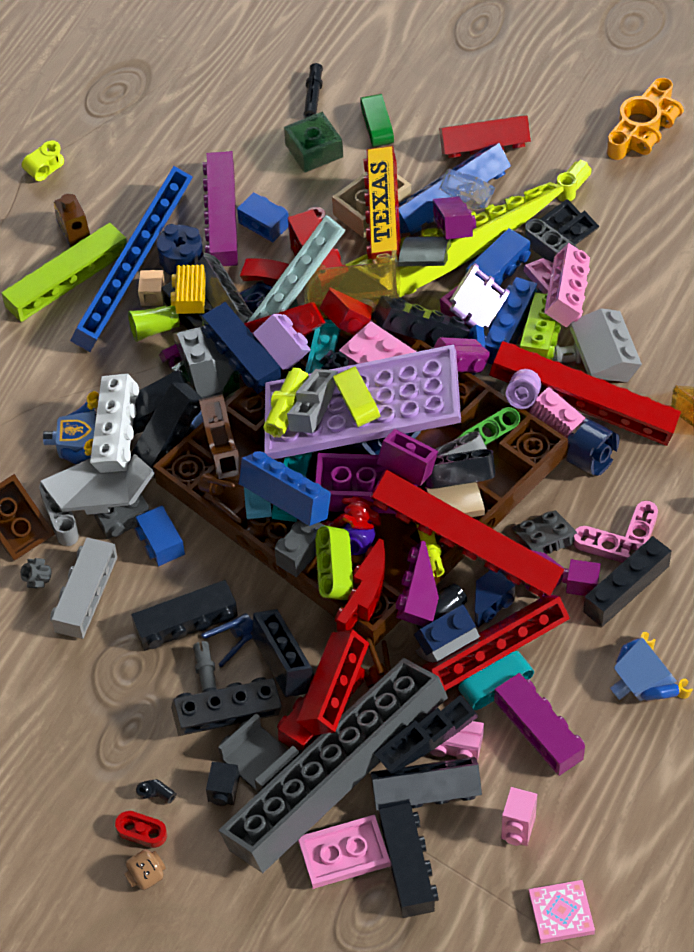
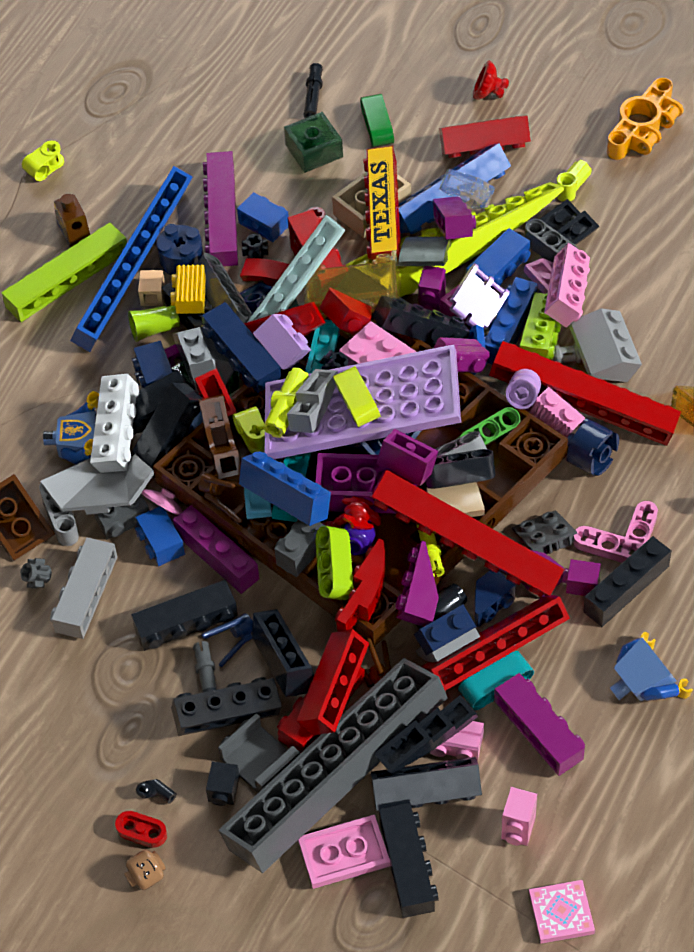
none -> dark blue brick [132,340,172,389]
none -> bright pink dish [141,488,183,515]
none -> magenta brick [173,505,260,594]
none -> red slope [194,368,237,416]
none -> neon yellow piece [233,406,265,453]
none -> black gear [241,234,268,259]
none -> magenta brick [418,266,446,312]
none -> red hair [473,60,509,100]

